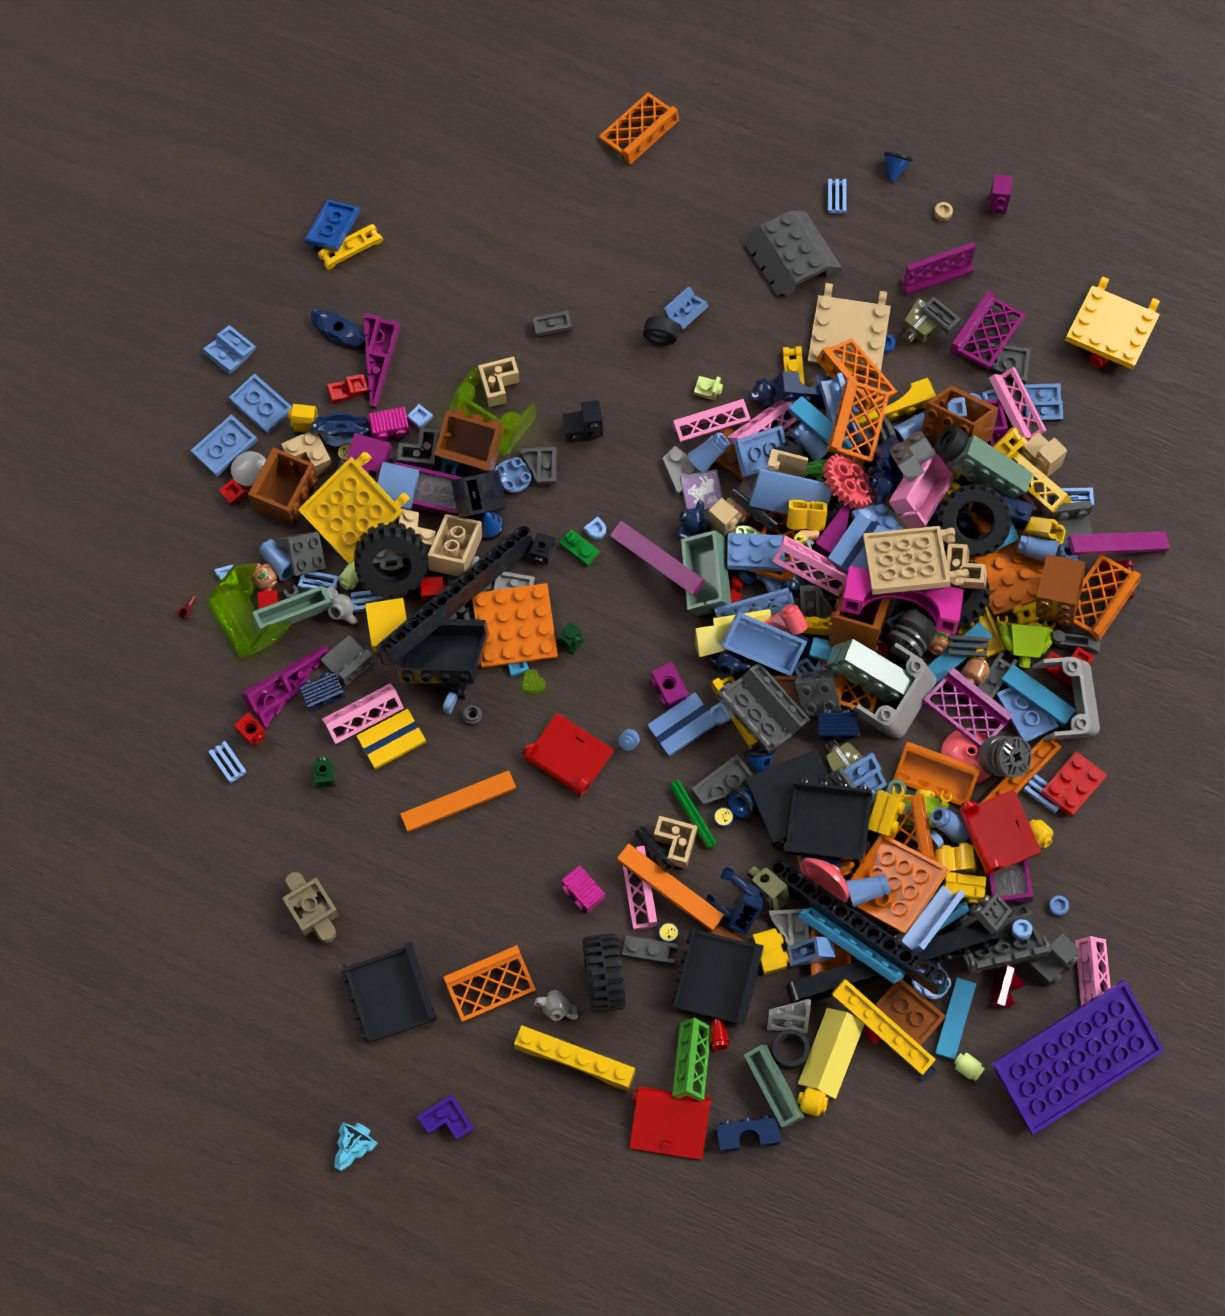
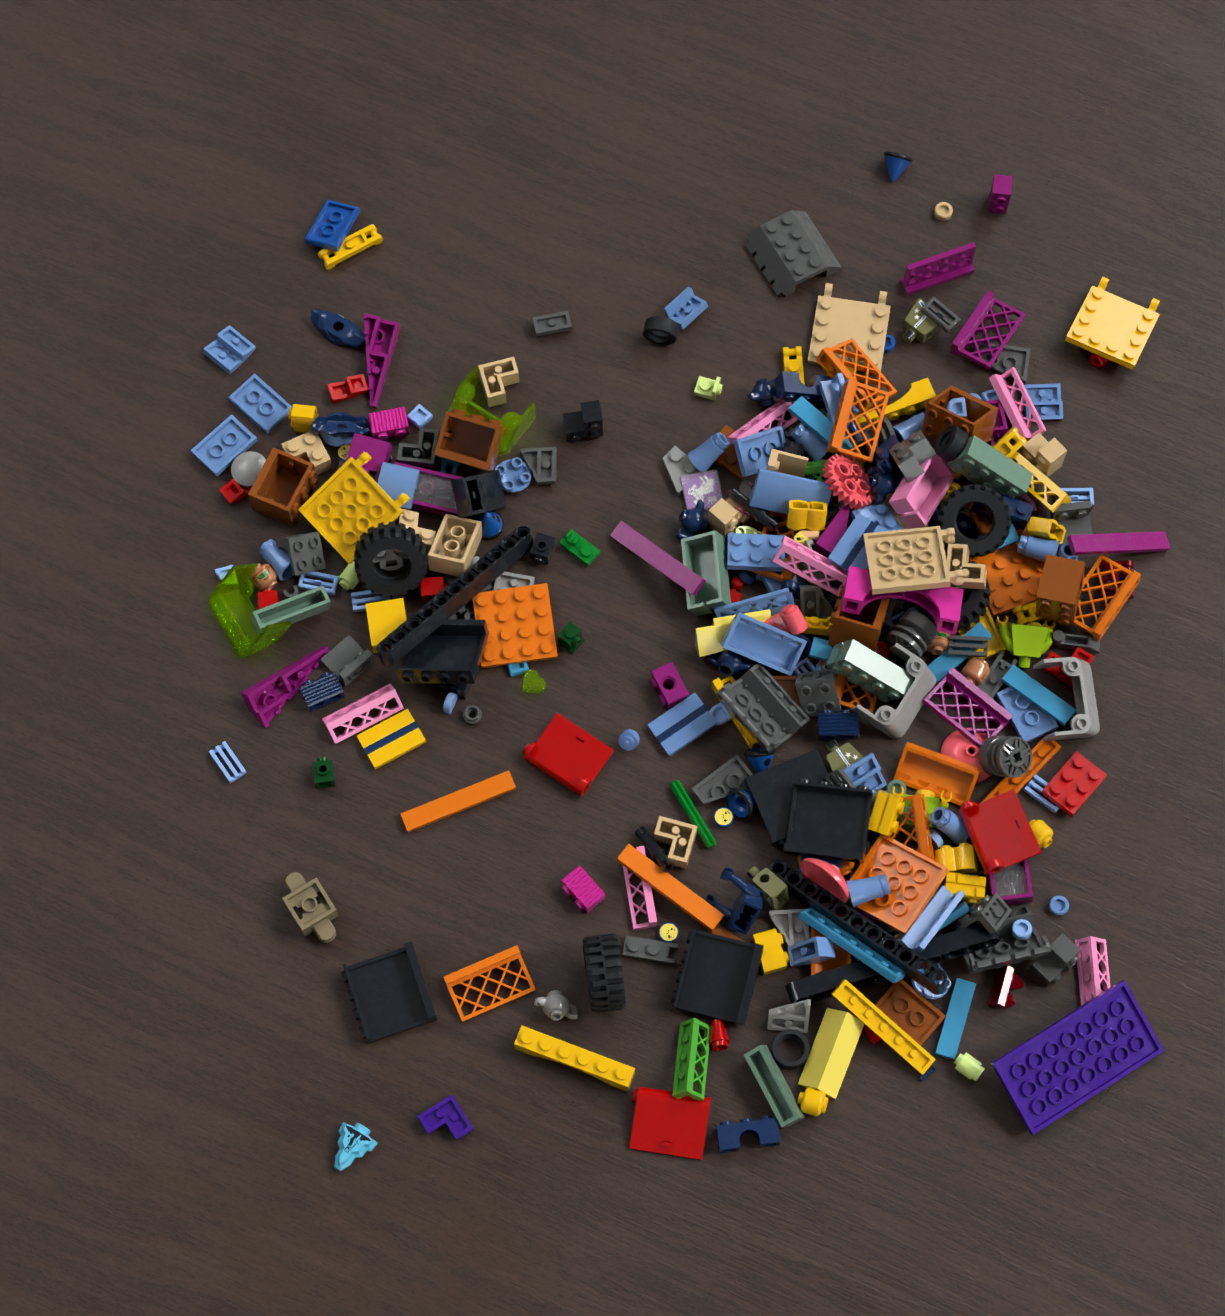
dark red hand [177,595,196,619] -> none
red brick [234,712,266,747] -> none
light grey piece [325,586,358,625] -> none
light blue tile [583,517,606,540] -> none
orange fence [599,92,680,165] -> none
bright pink fence [672,399,751,443] -> none
light blue tile [828,179,846,214] -> none

